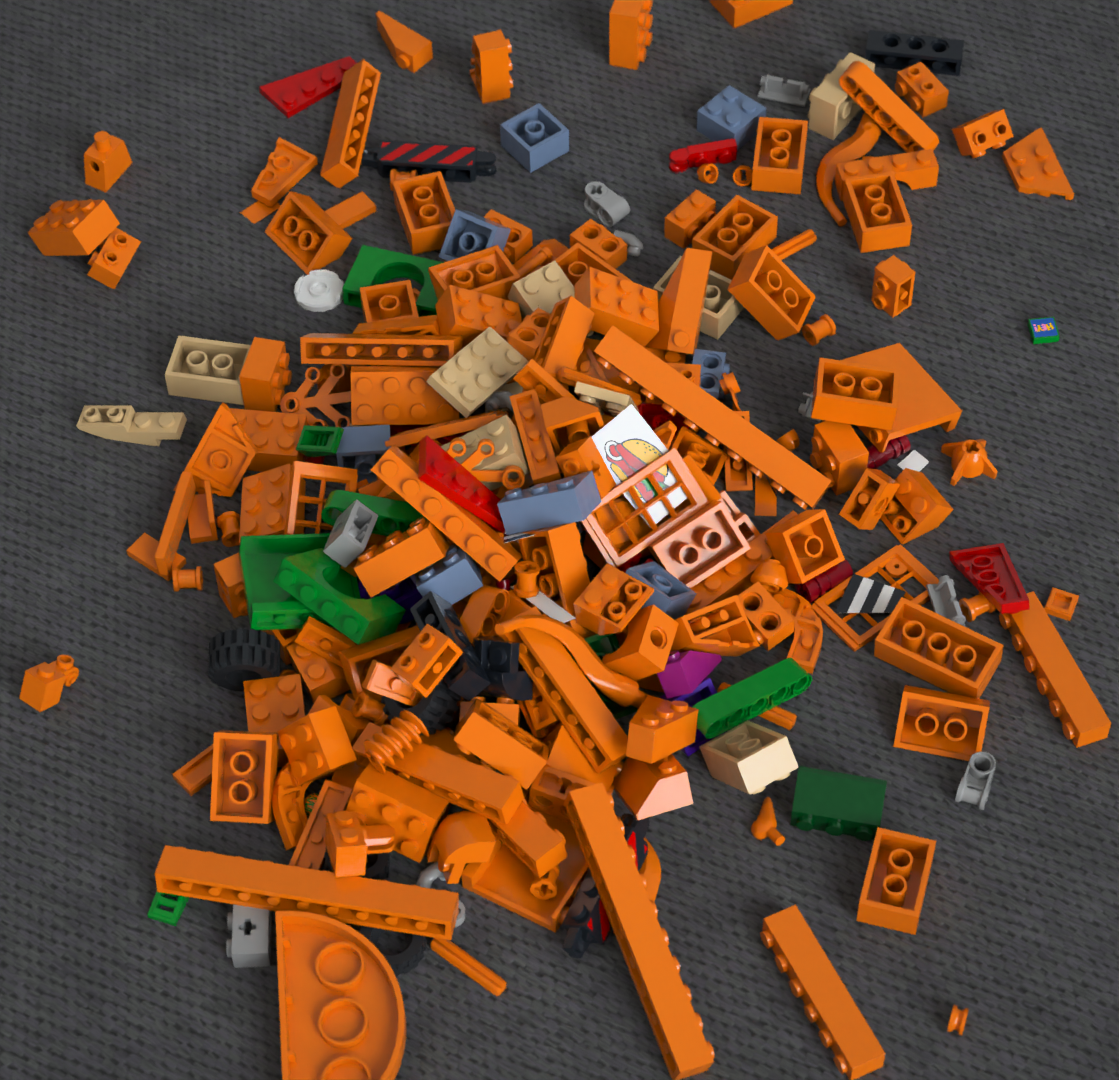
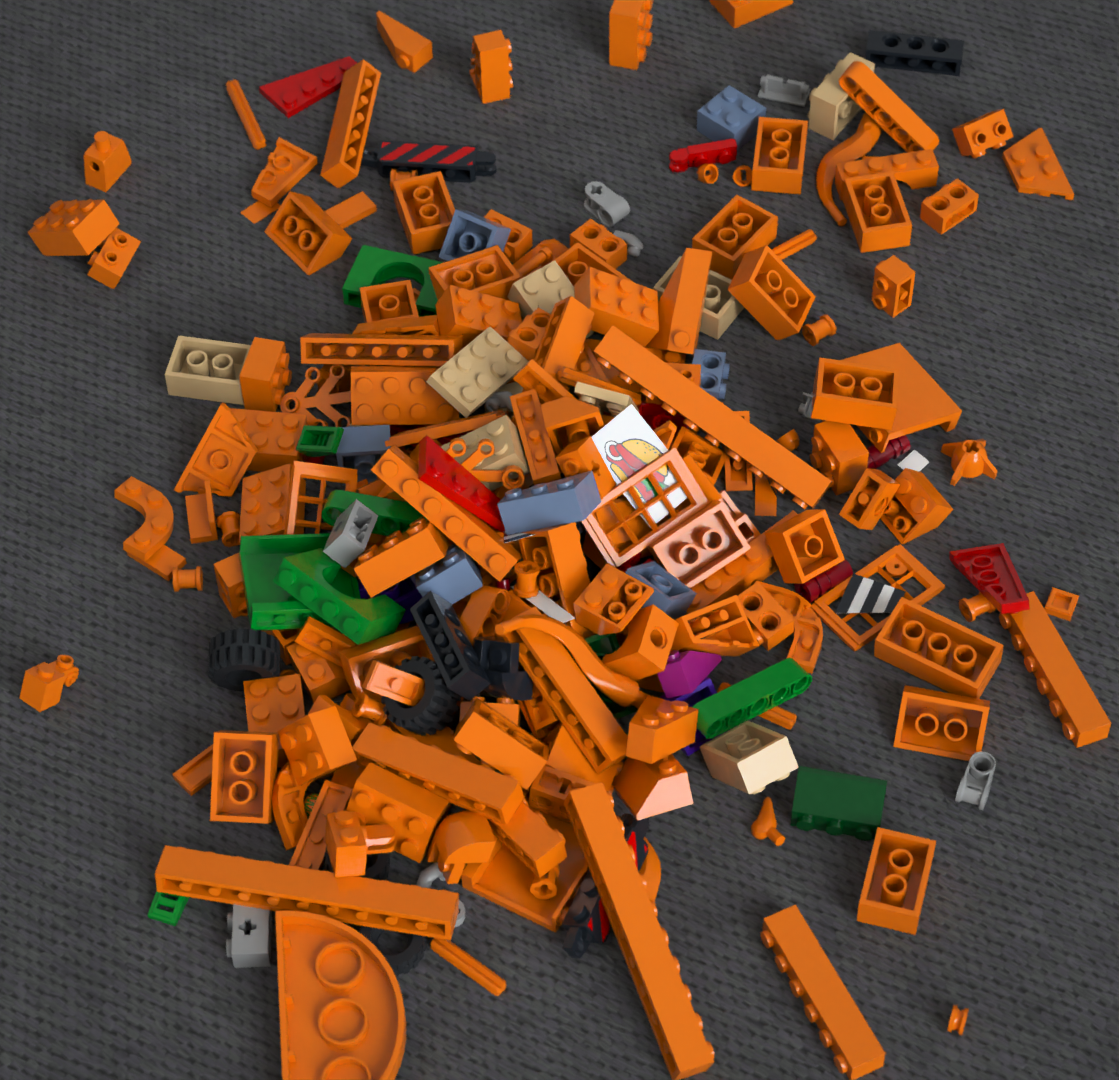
tan slope [76,405,187,446] -> none
orange tile [154,472,196,575] -> none
white tile [294,270,344,312] -> none
orange piece [364,710,429,774] -> none
orange brick [390,623,463,698] -> none
sand blue brick [500,103,569,173] -> none
orange brick [664,189,716,249] -> none
orange plate [719,372,741,411] -> none
orange cone [750,559,788,593] -> none
orange brick [895,62,949,117] -> none
light grey hinge [926,575,966,627] -> none
tile [1028,317,1060,344] -> none
none -> orange plate [114,476,174,561]
none -> orange axle [226,79,266,150]
none -> orange brick [920,178,979,235]

